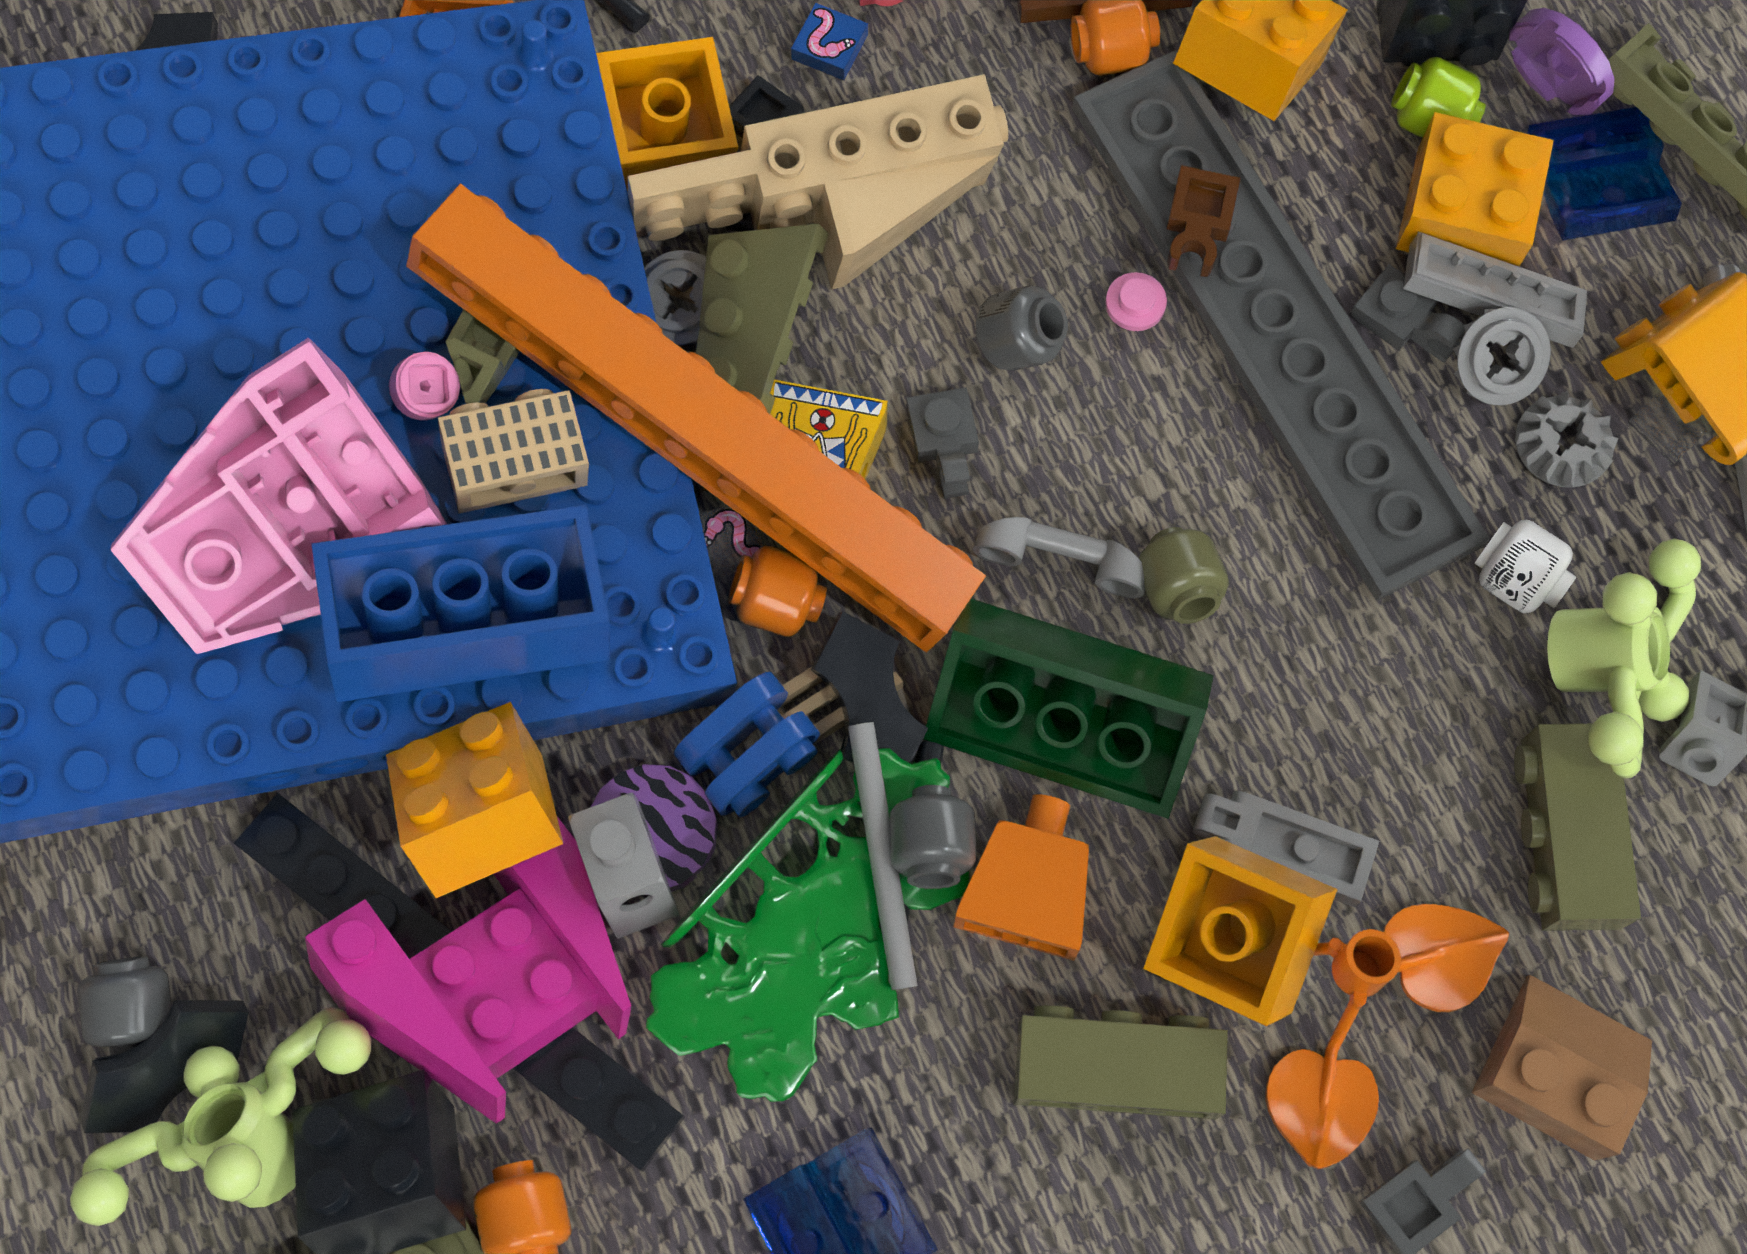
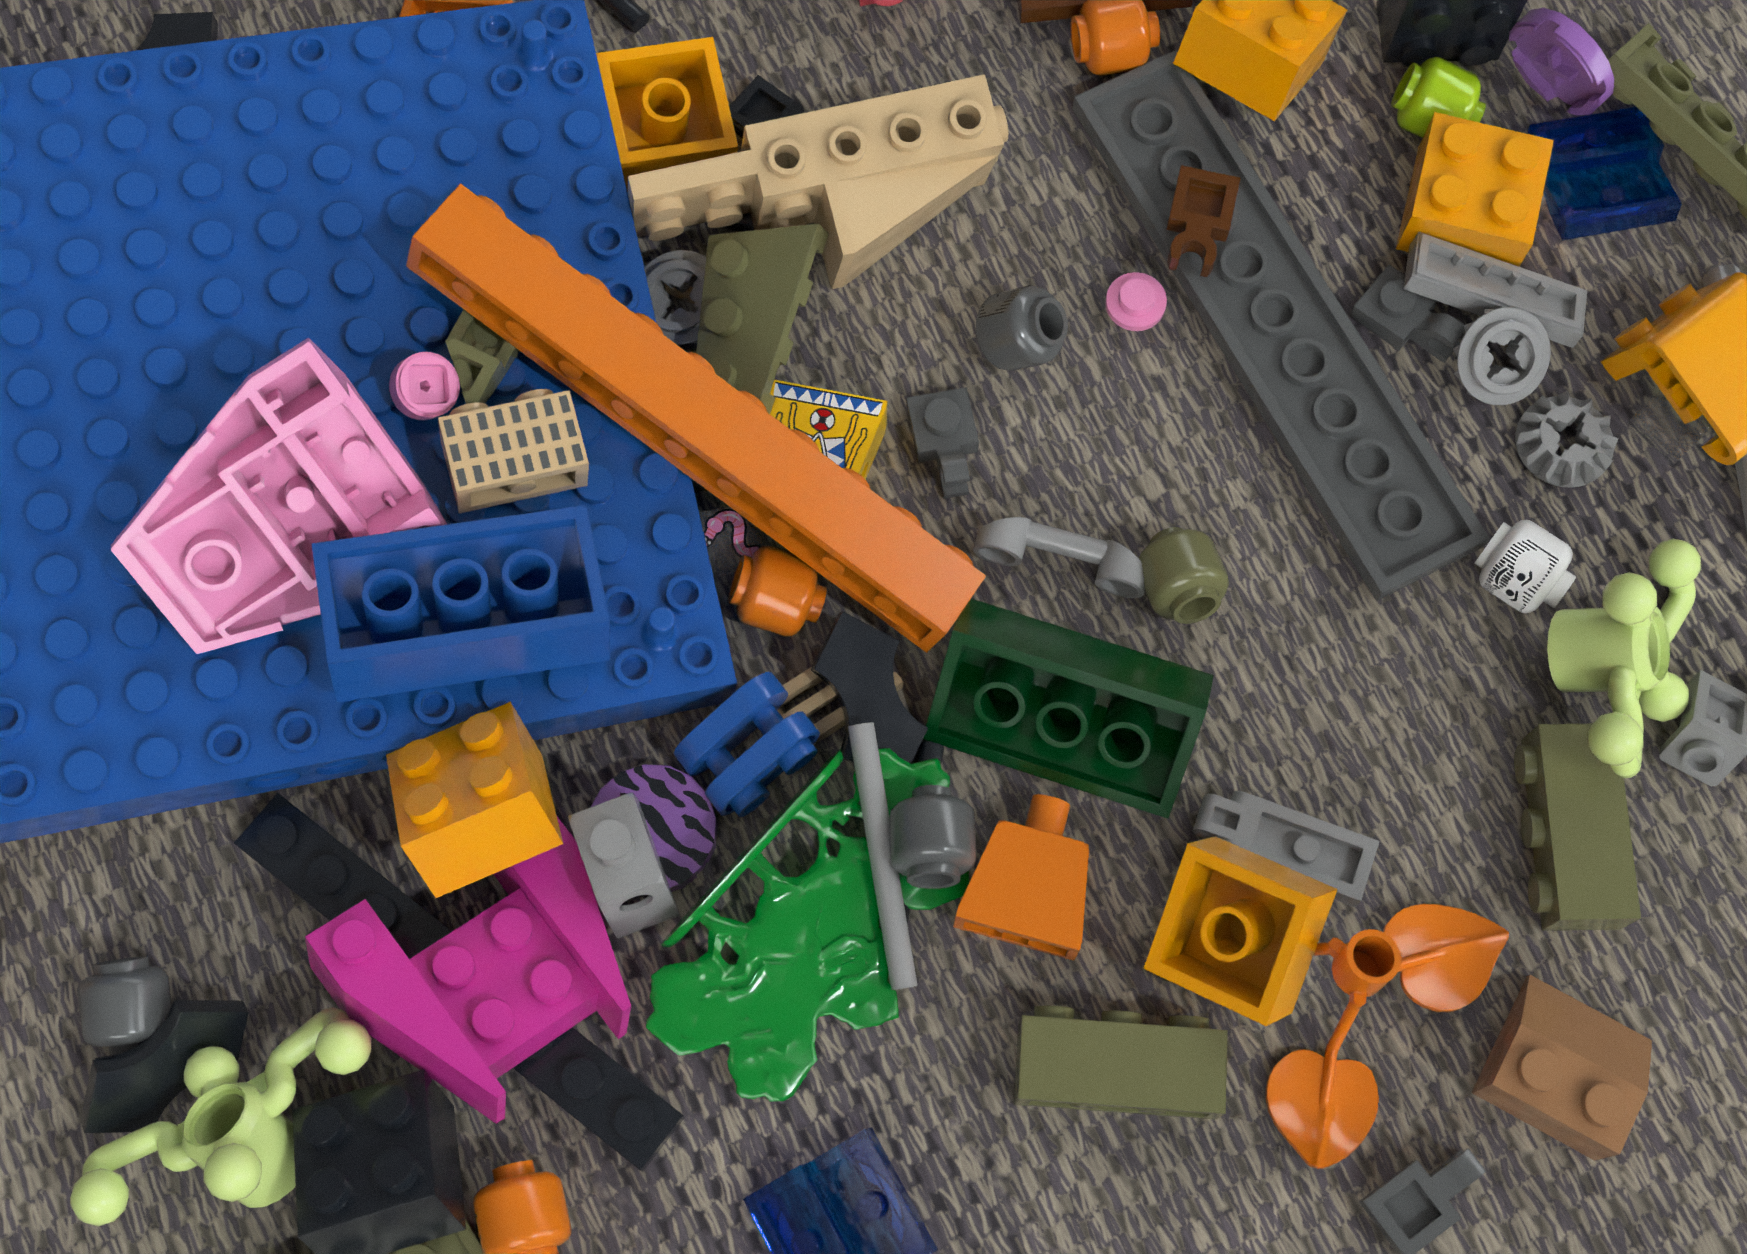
blue tile [791,3,868,80] -> none

